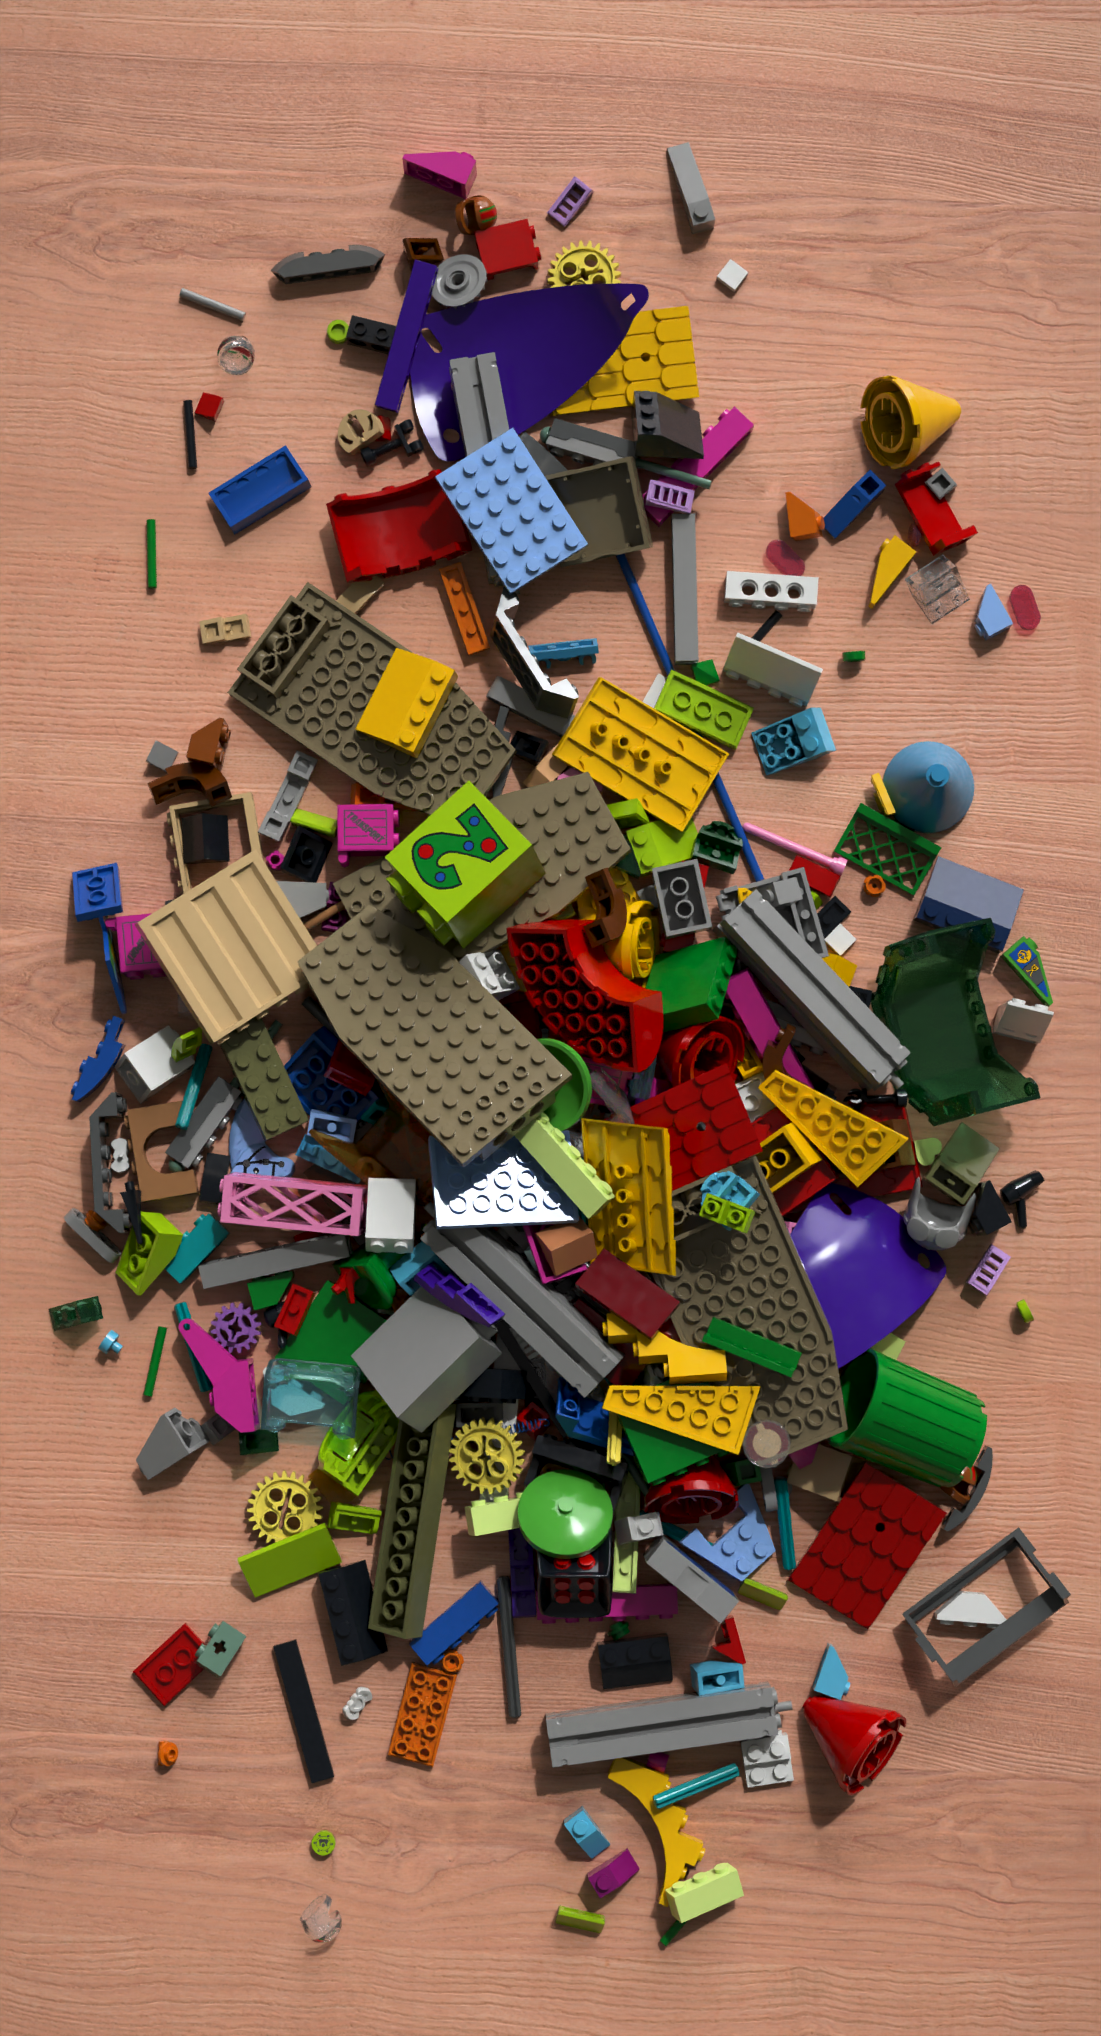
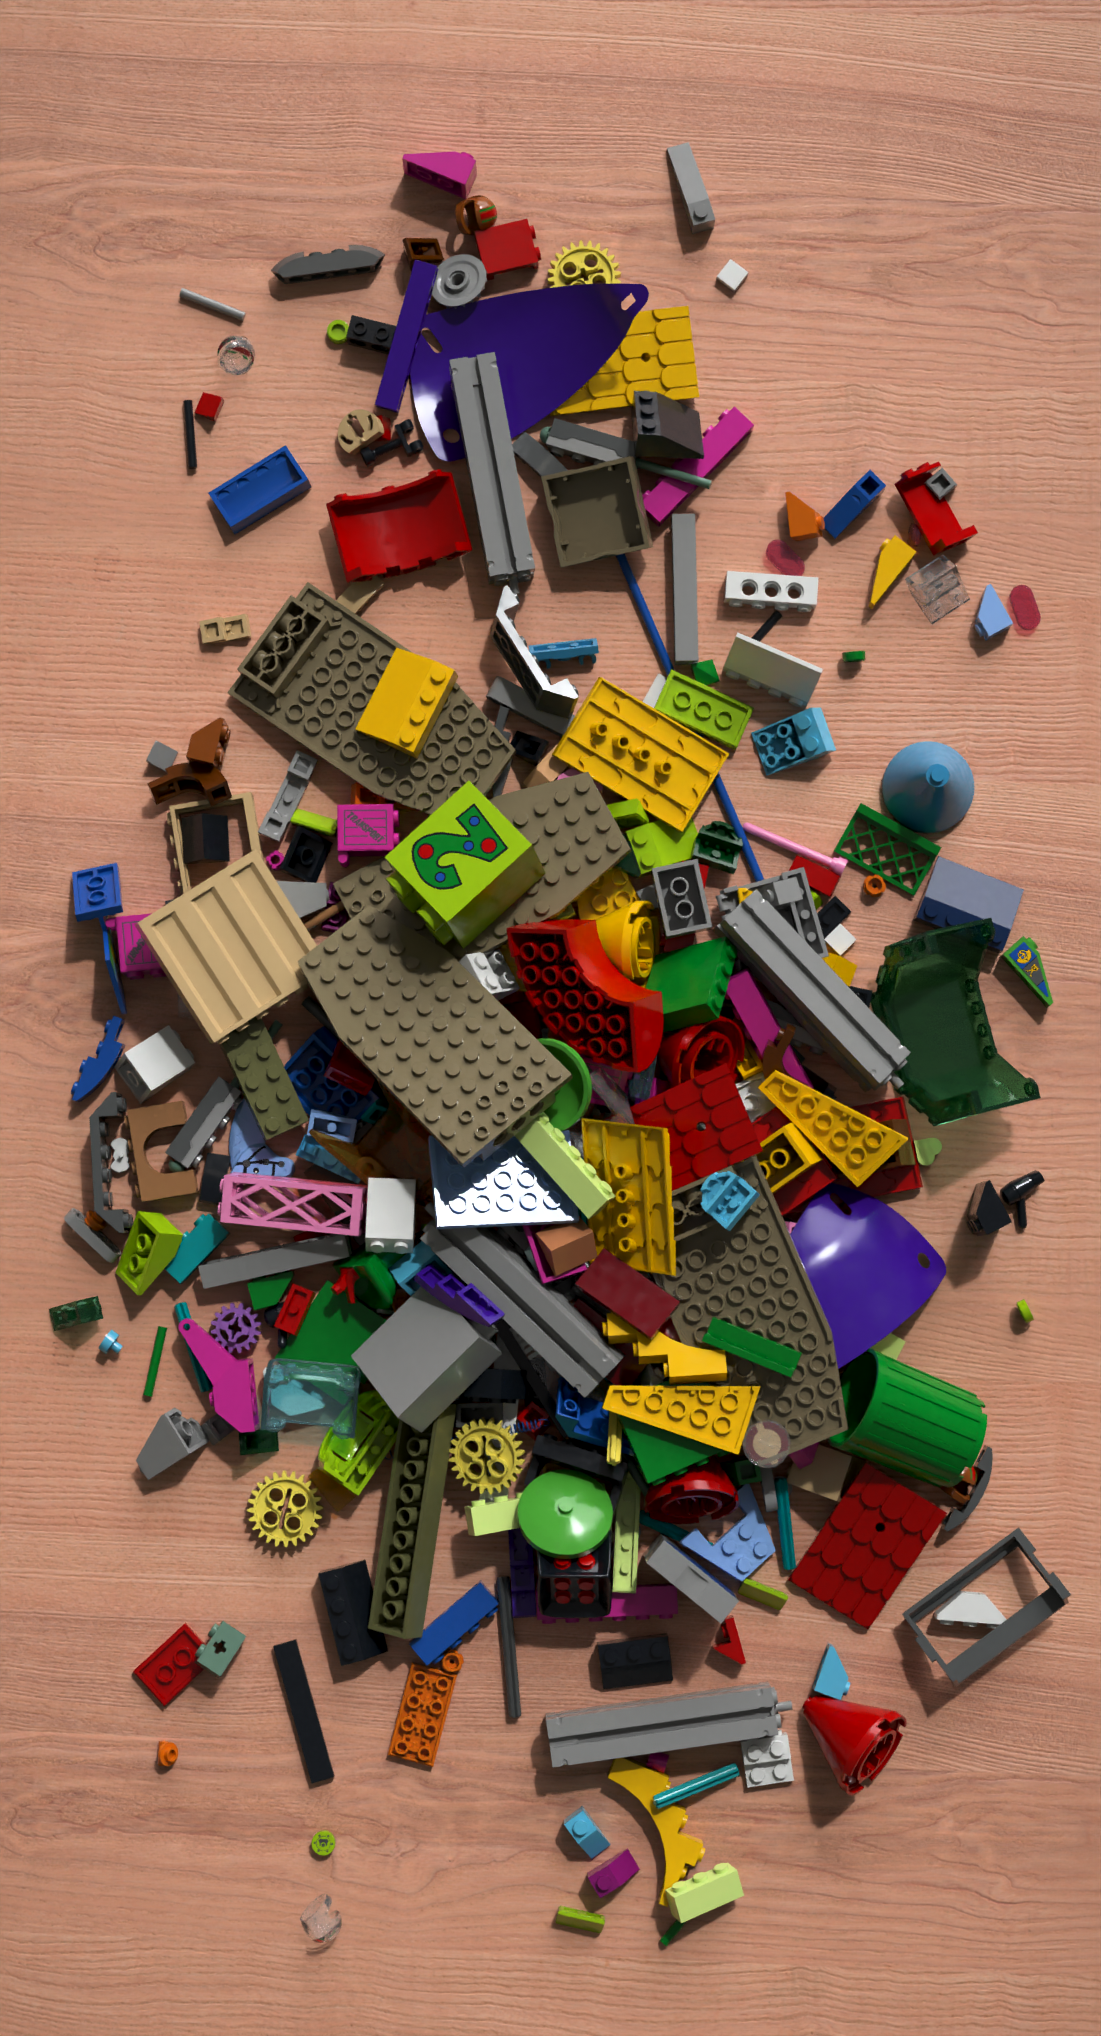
black piece [120,1181,143,1245] -> none
green bar [146,519,157,589] -> none
lime slope [171,1027,202,1062] -> none
teal axle [175,1044,212,1130] -> none
lime tile [237,1523,342,1598] -> none
lime hinge [327,1501,382,1534] -> none
white piece [342,1687,373,1720] -> none
light blue plate [435,428,588,594] -> none
orange plate [439,562,490,656] -> none
lavender slope [547,176,594,227] -> none
reddish brown arch [583,867,627,948] -> none
dark green plate [607,1621,630,1640] -> none
white slope [614,1512,663,1545] -> none
lavender slope [645,479,695,514] -> none
medium azure slope [690,1660,745,1696] -> none
lime slope [699,1193,755,1233] -> none
black bar [843,1088,907,1112] -> none
yellow cone [860,376,961,469] -> none
yellow tile [871,773,896,817] -> none
light grey piece [903,1177,976,1250] -> none
olive slope [922,1122,1000,1205] -> none
lavender slope [966,1244,1011,1296] -> none
white slope [992,998,1054,1044] -> none

